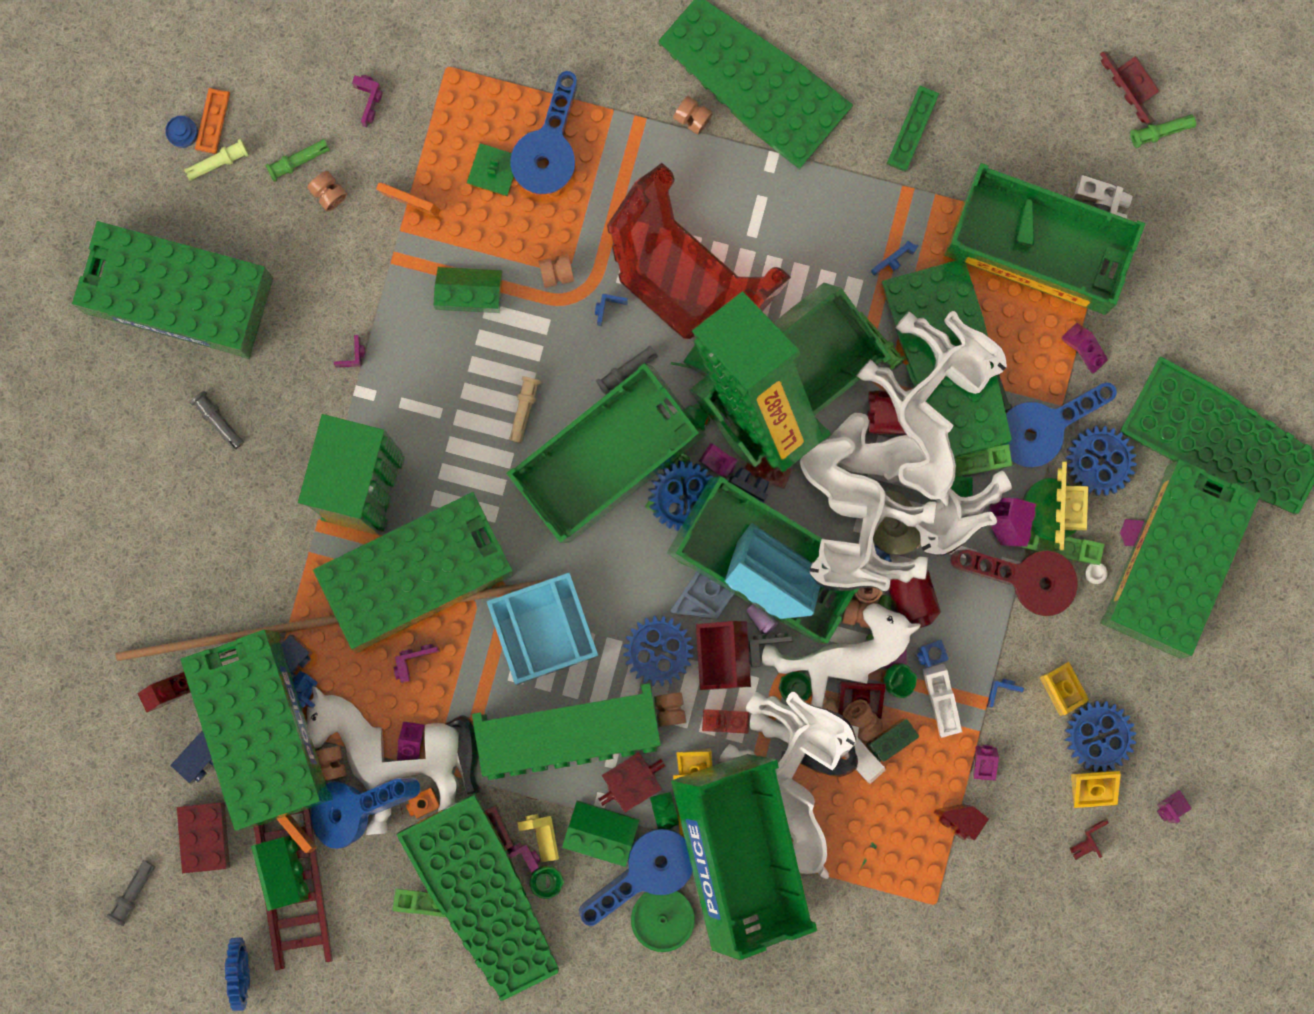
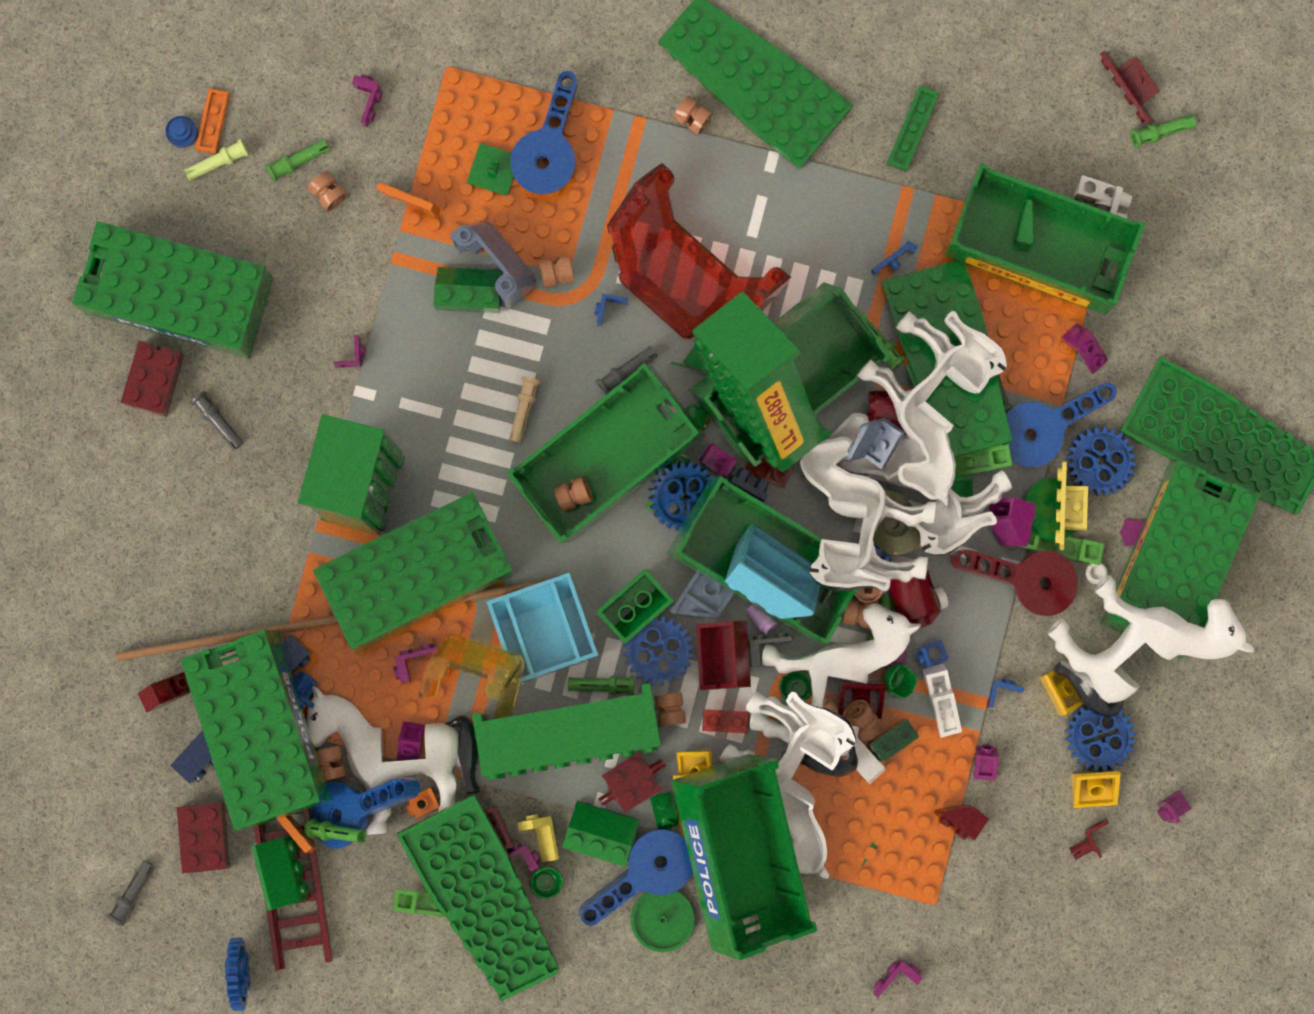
none -> dark red piece [120,341,185,417]
none -> bright green pin [304,818,366,844]
none -> clear yellow windscreen [418,634,524,719]
none -> sand blue windscreen [449,221,536,310]
none -> nougat wheel [554,476,593,513]
none -> bright green pin [568,675,634,695]
none -> green slope [596,568,674,645]
none -> sand blue bracket [846,418,905,469]
none -> magenta bracket [873,960,923,998]
none -> white tile [934,587,949,610]
none -> white animal [1047,575,1254,717]

